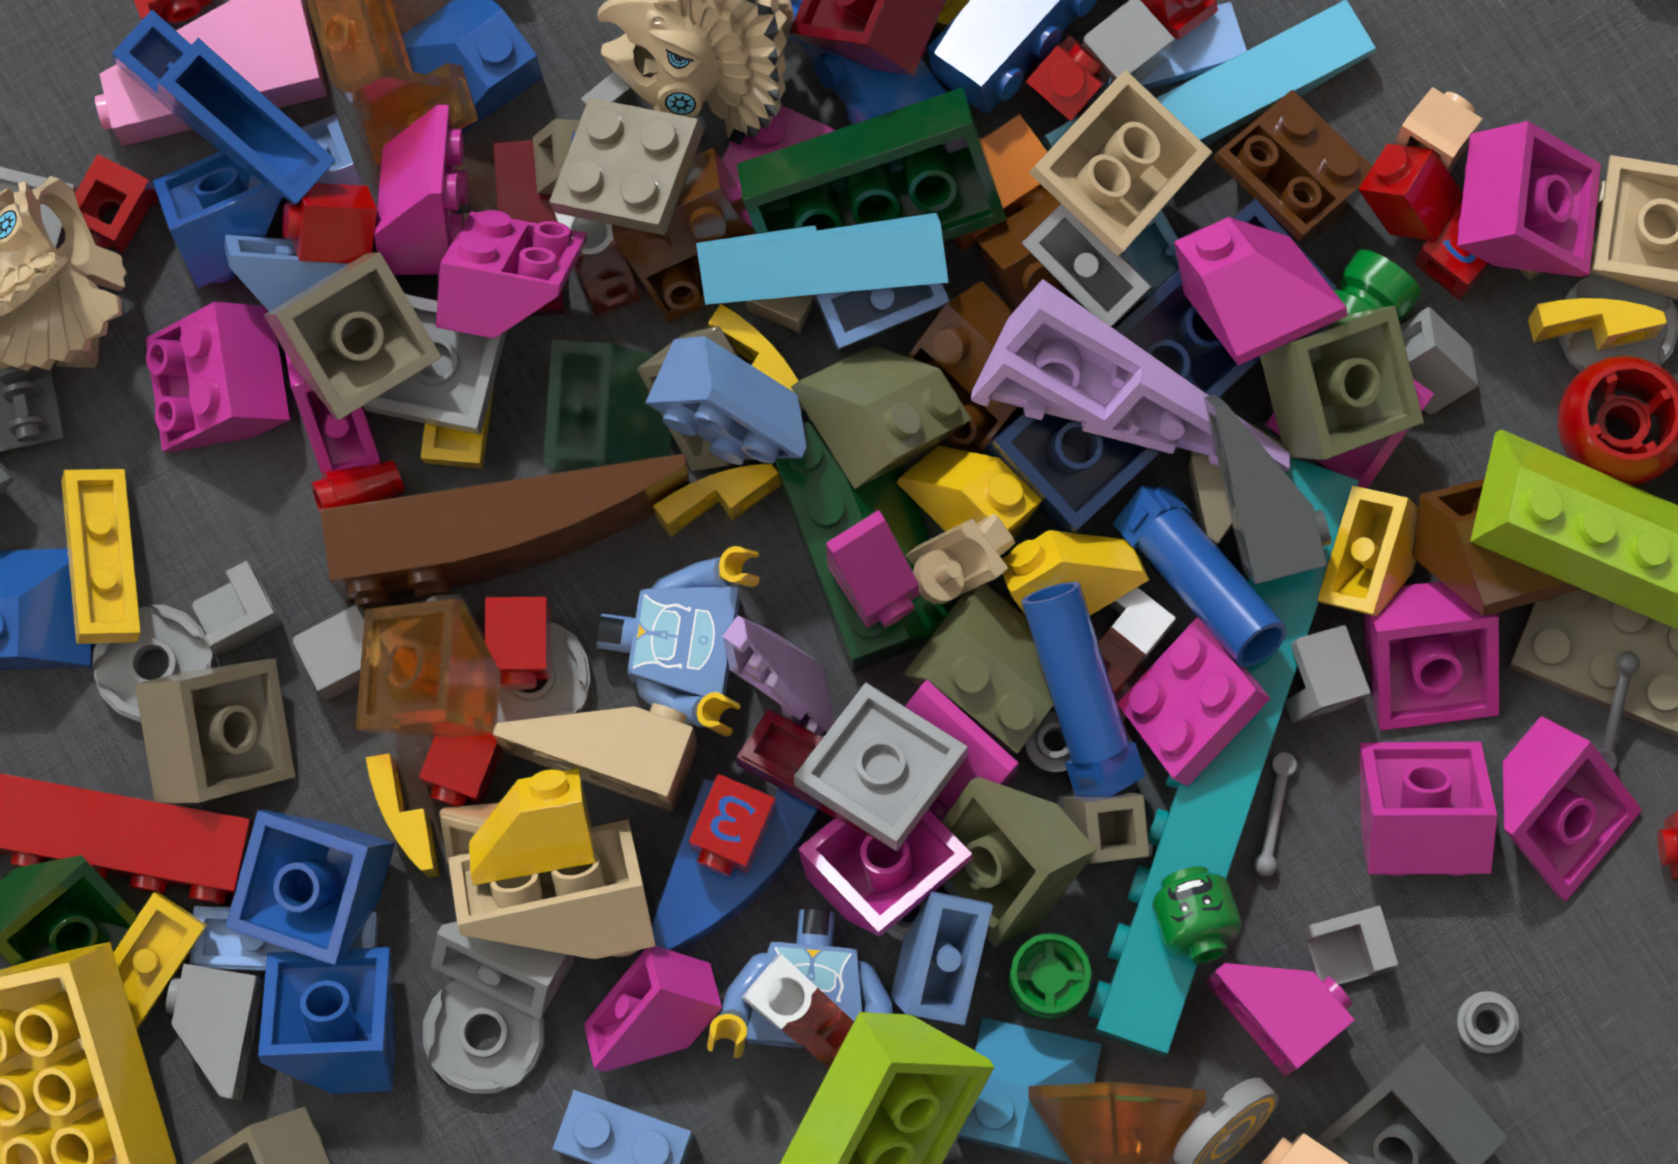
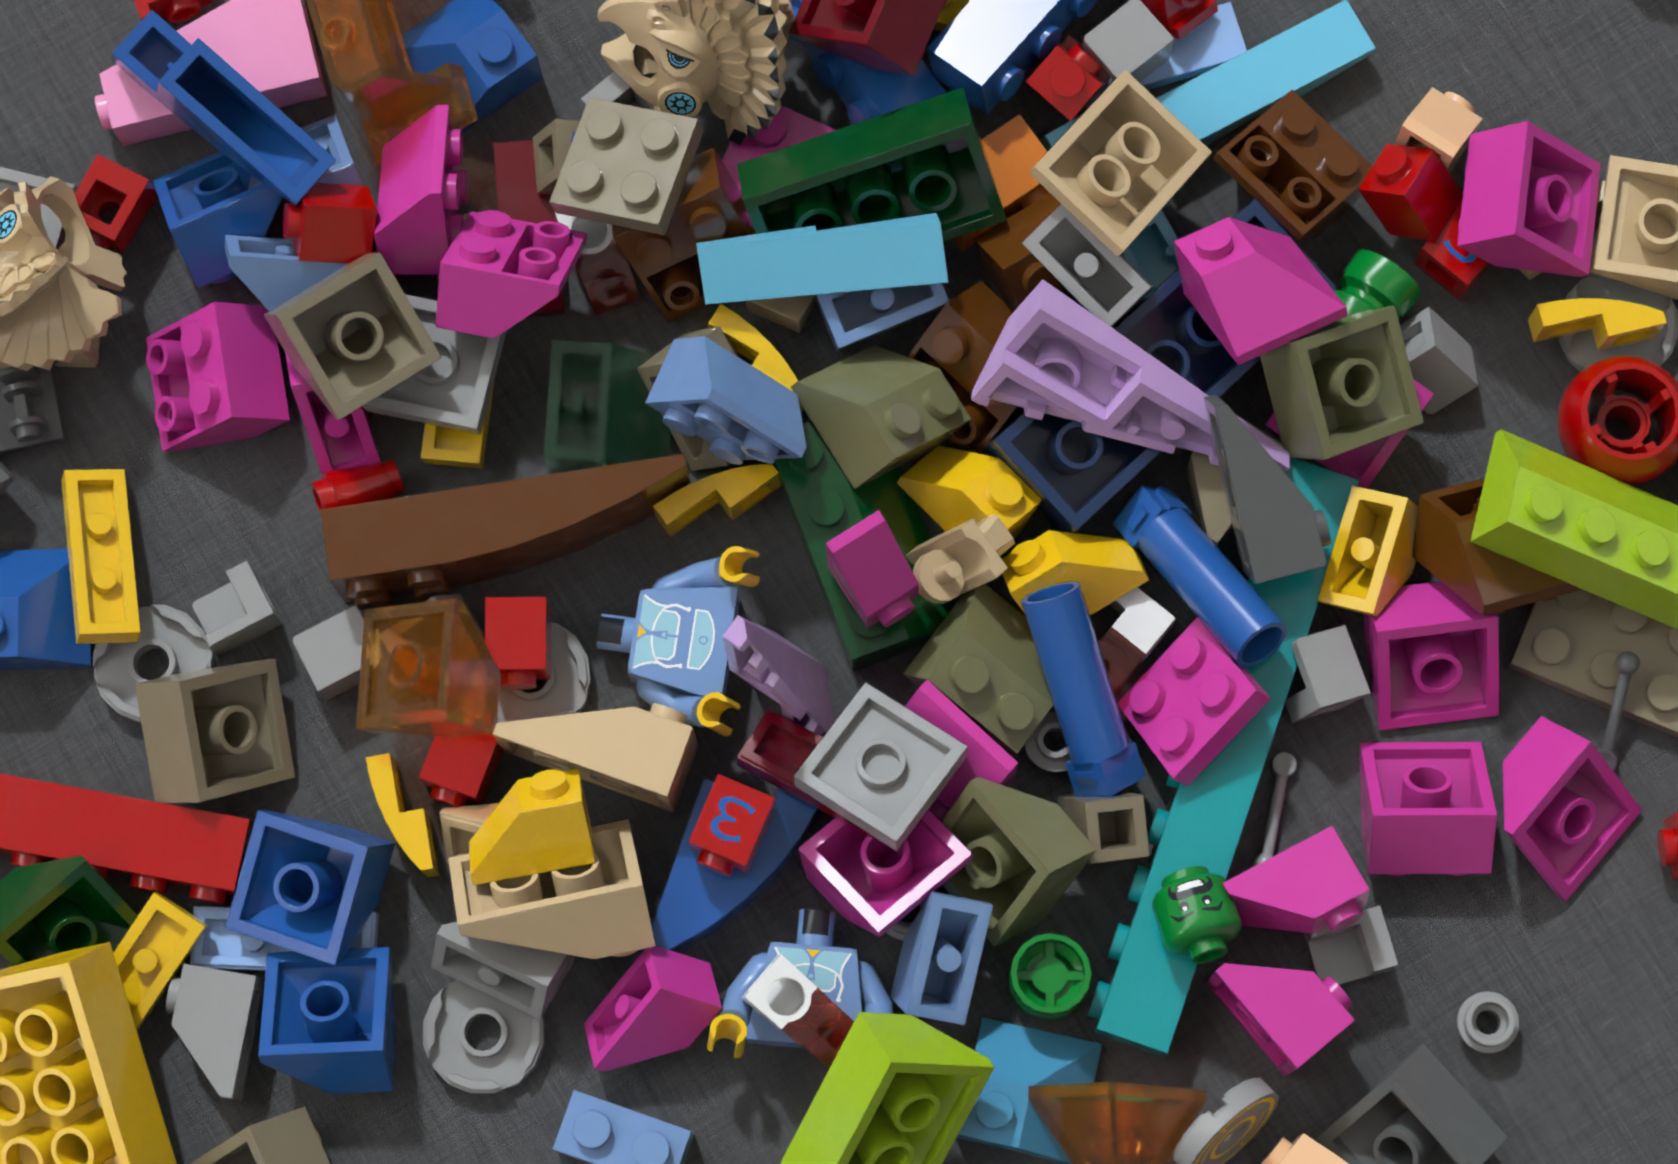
none -> dark pink slope [1222,826,1370,934]

